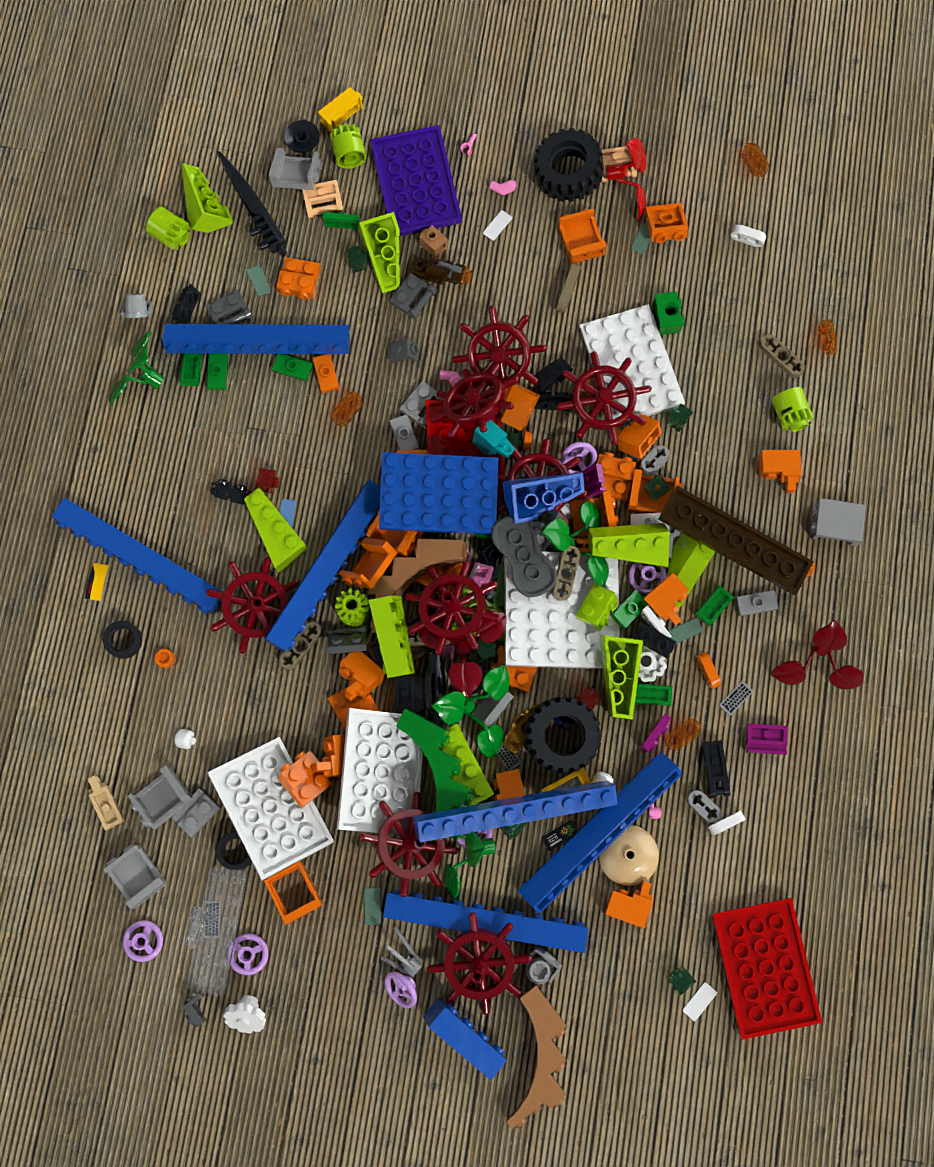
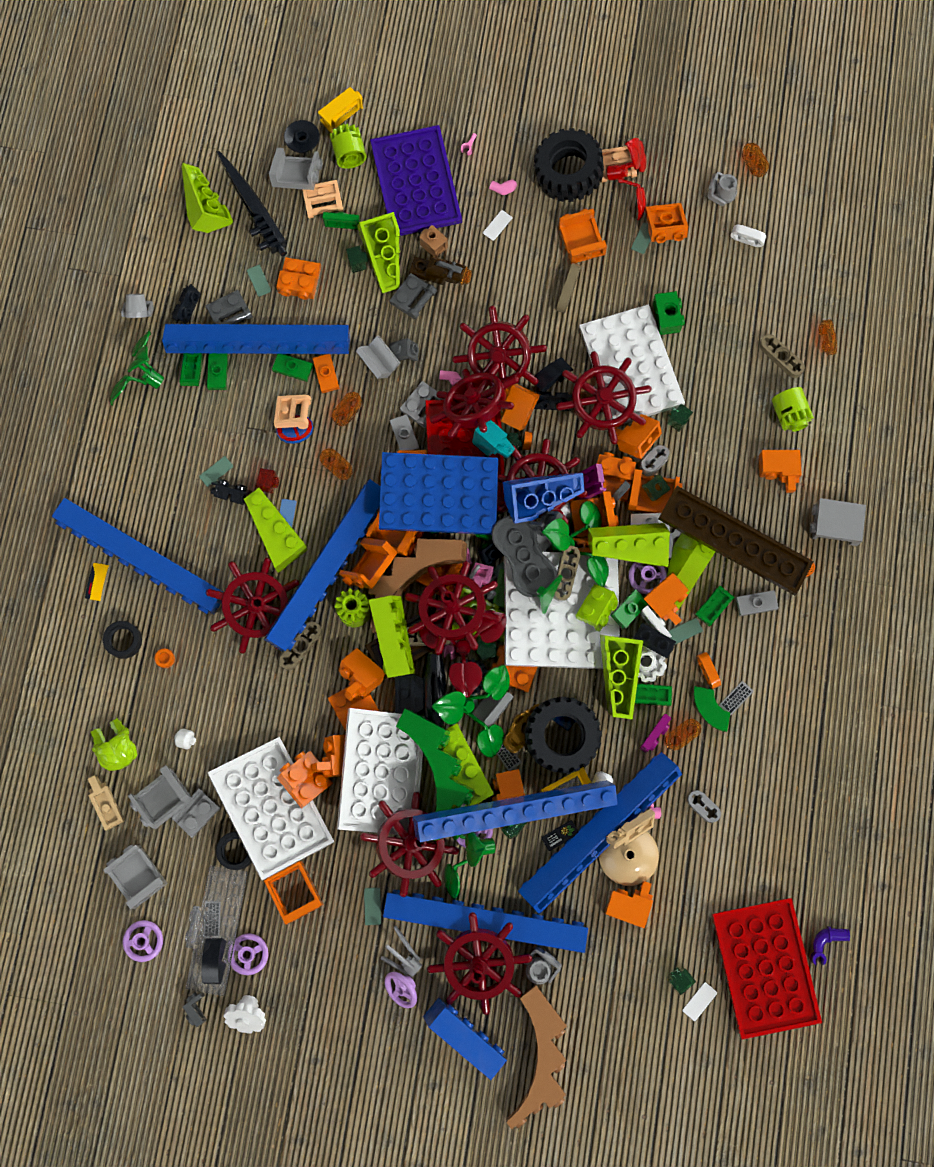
lime gear [146,207,191,250] -> none
dark grey plate [327,625,367,654] -> none
lavender piece [560,442,597,474] -> none
clear red plate [576,686,601,710] -> none
black plate [701,740,731,798] -> none
white beam [708,810,746,836] -> none
magenta plate [746,723,788,755] -> none
dark red plant [770,619,864,689] -> none
none -> lime hair [90,718,137,771]
none -> sand green sticker [199,456,233,487]
none -> black slope [201,938,227,984]
none -> light nougat plate [274,395,311,429]
none -> piece [276,415,314,444]
none -> clear orange plate [320,448,353,480]
none -> light grey panel [356,335,400,379]
none -> green piece [536,575,563,614]
none -> tan hinge [606,809,655,849]
none -> dark grey tile [612,481,630,502]
none -> green tile [693,686,730,733]
none -> light grey piece [707,172,737,206]
none -> dark purple piece [810,926,850,965]

